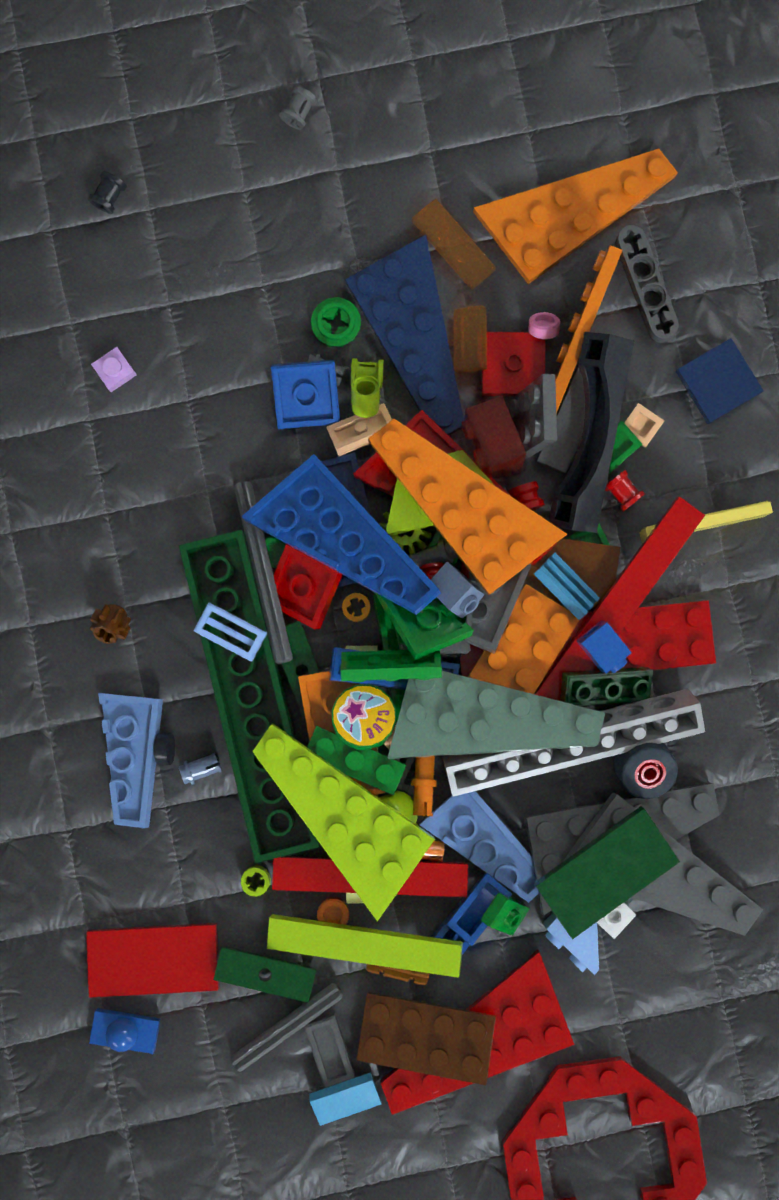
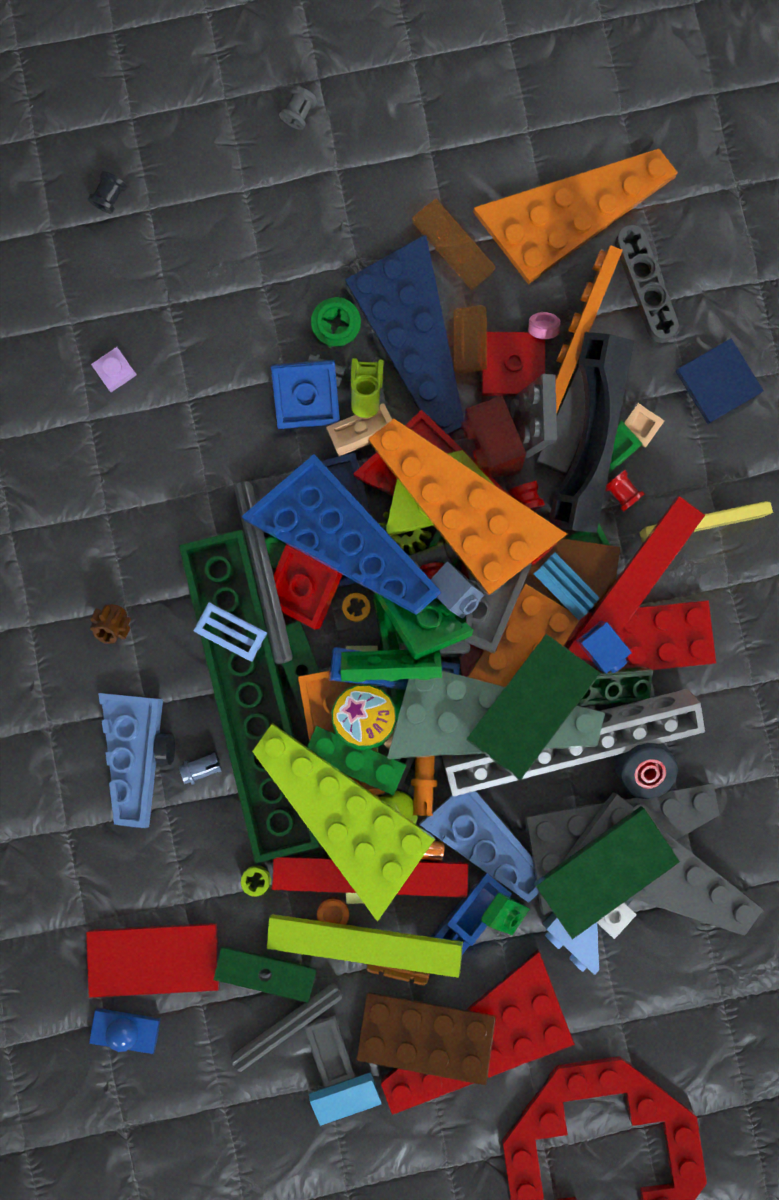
none -> dark green tile [466,634,600,781]

